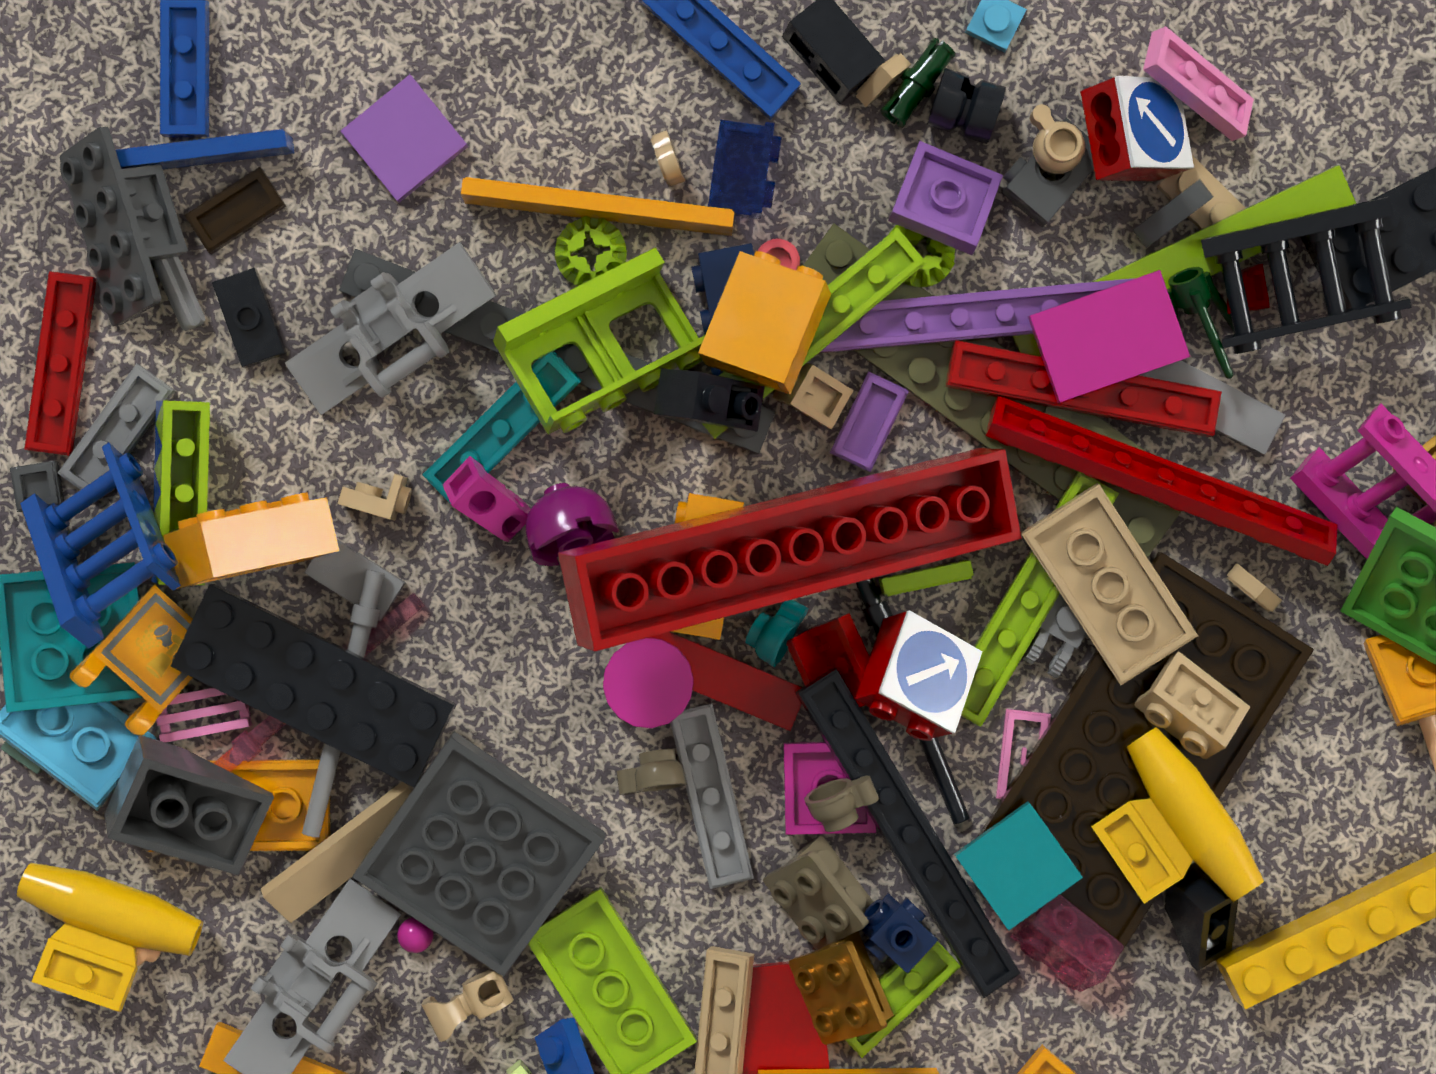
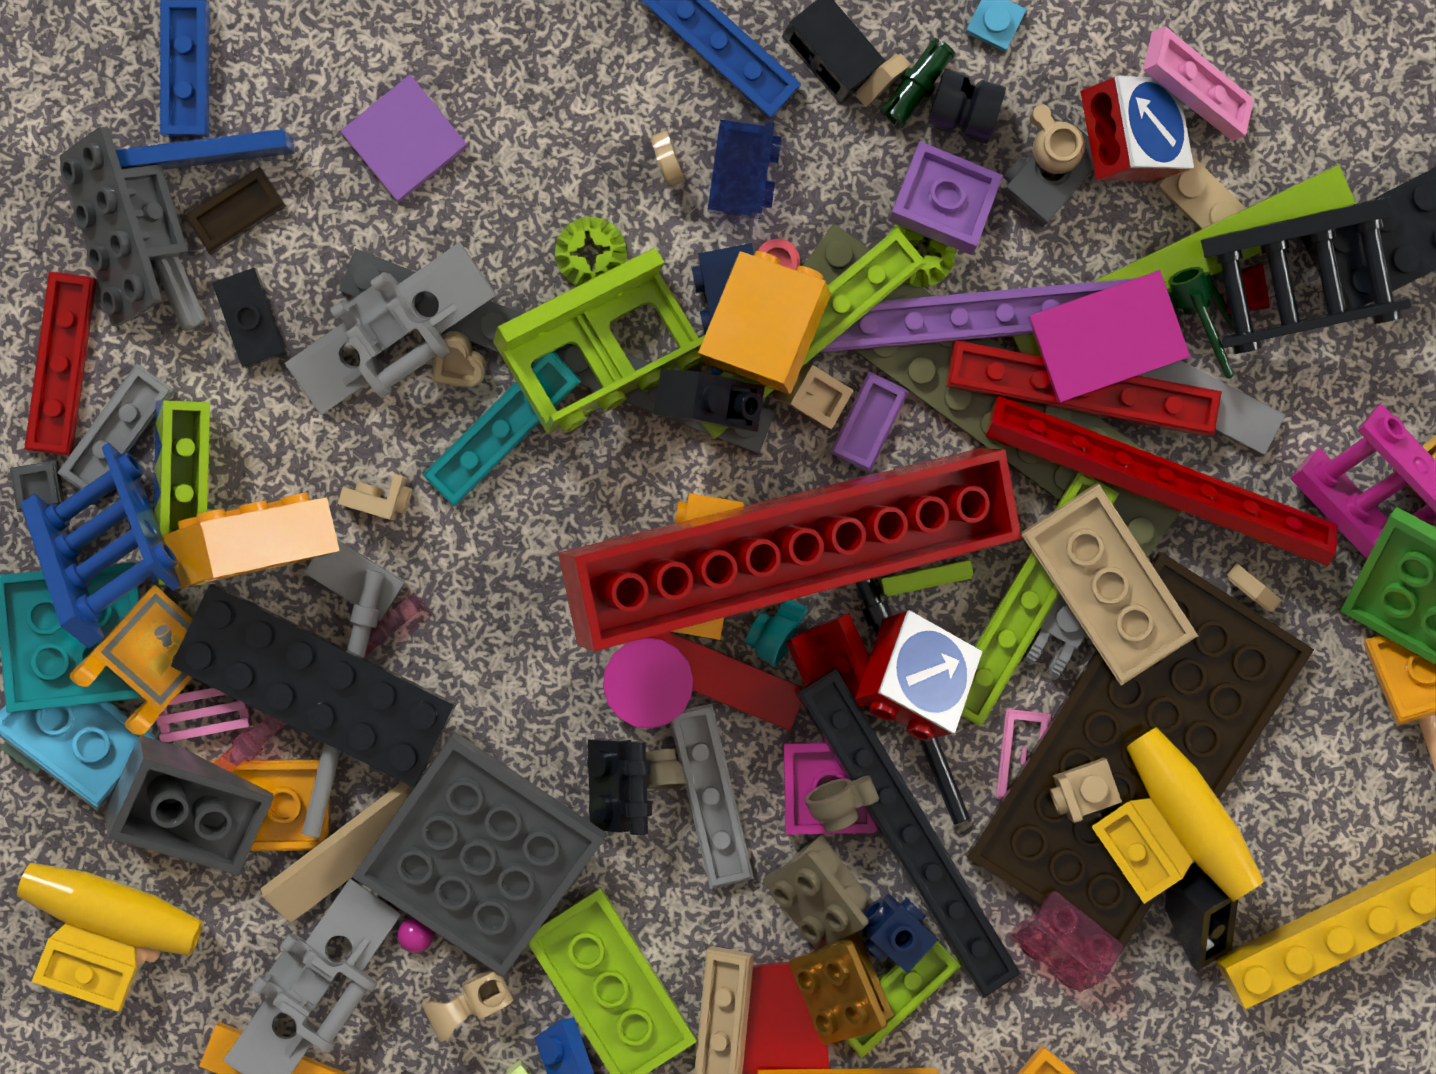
dark pink leg [443,456,531,542] -> none
light orange tile [461,177,734,236] -> none
magenta cylinder [526,483,619,566] -> none
teal tile [954,801,1083,931] -> none
dark grey beam [1133,179,1214,248] -> none
tan bracket [1134,651,1250,759] -> none
none -> tan tile [432,331,487,388]
none -> black plate [587,738,652,835]
none -> tan bracket [1050,758,1122,823]

